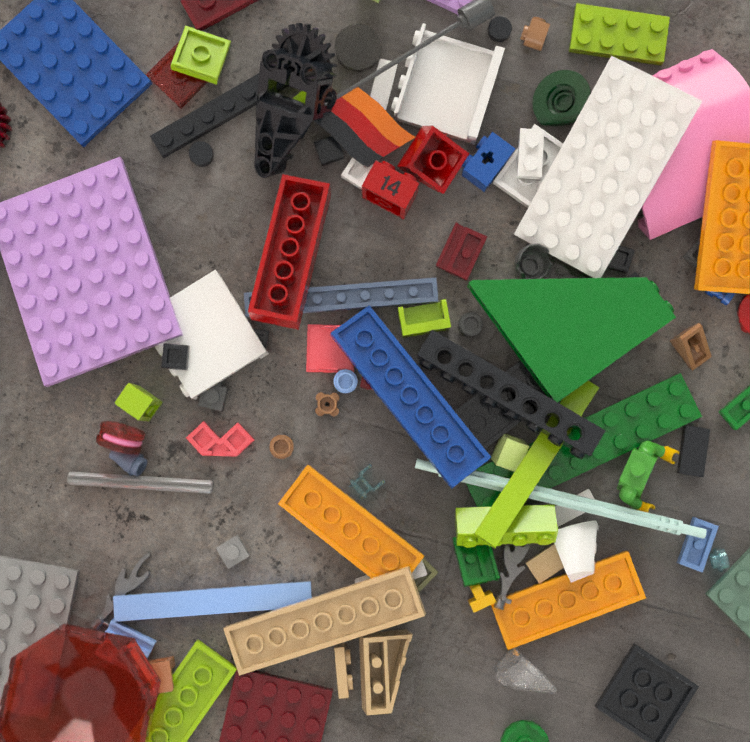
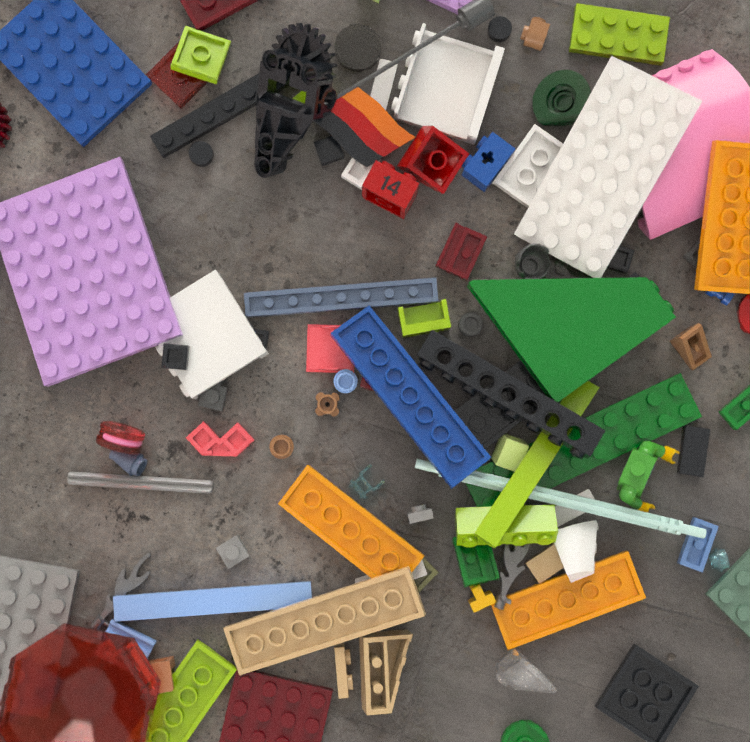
lime panel [115,383,163,422] -> none
red brick [248,174,331,330] -> none
white plate [516,128,545,180] -> none
none -> light grey plate [407,504,434,524]

